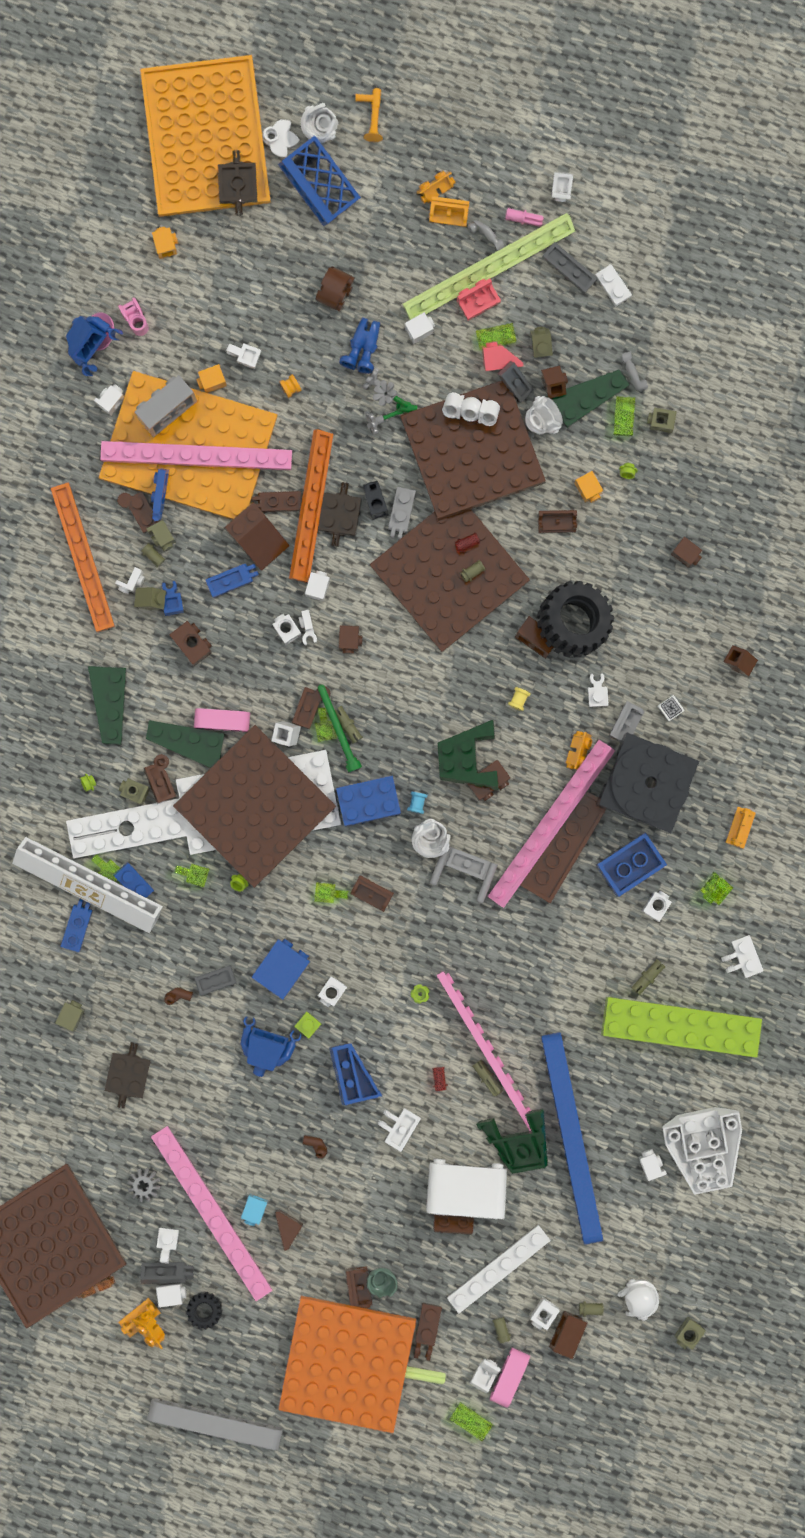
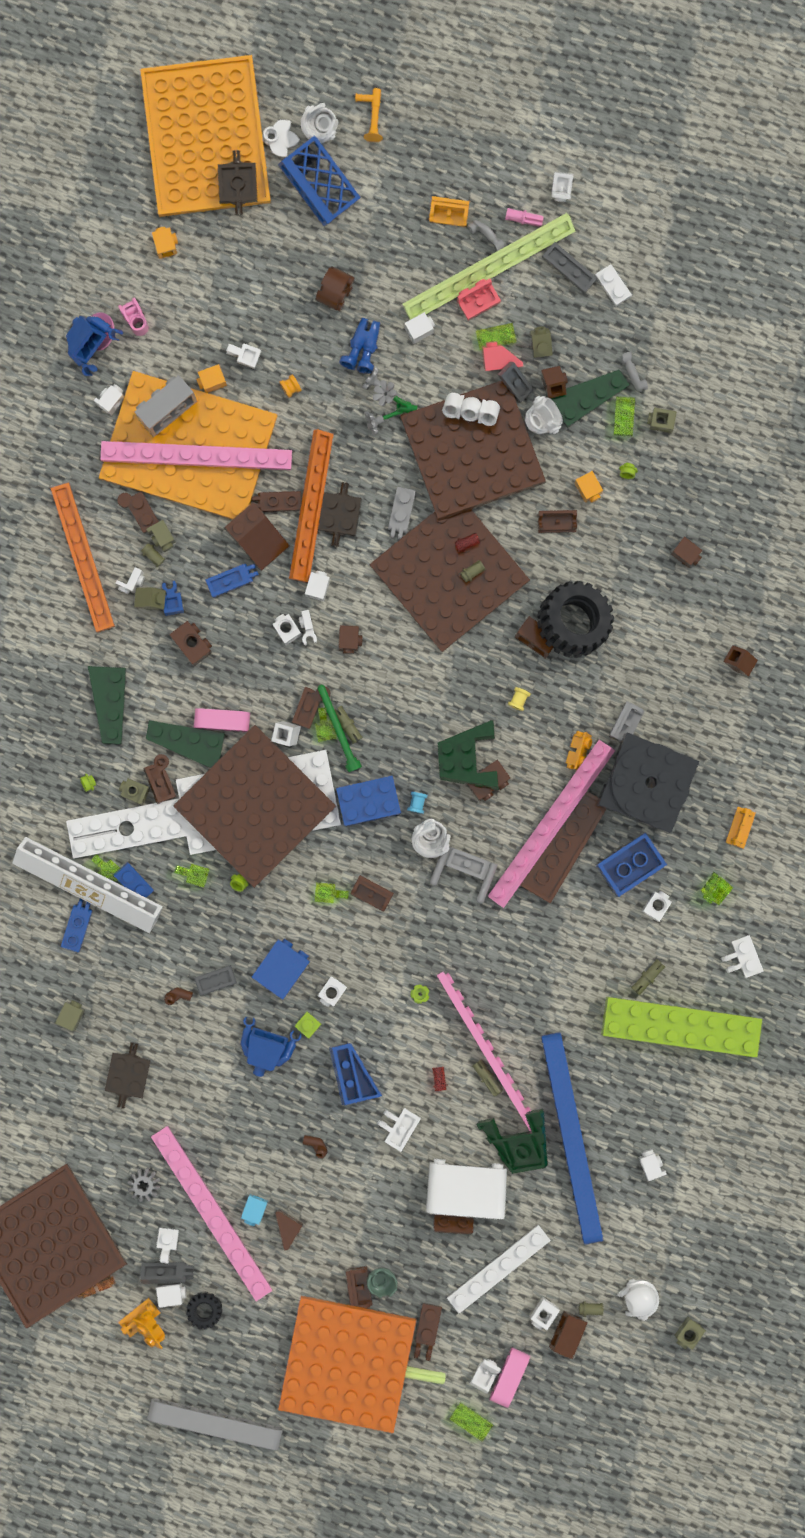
blue hinge [151,468,169,521] -> none
black leg [363,480,389,520] -> none
light orange hinge [416,170,456,204] -> none
olive pin [493,1317,511,1344] -> none
white plate [588,674,609,707] -> none
tile [657,695,685,722] -> none
white wedge [662,1107,742,1195] -> none

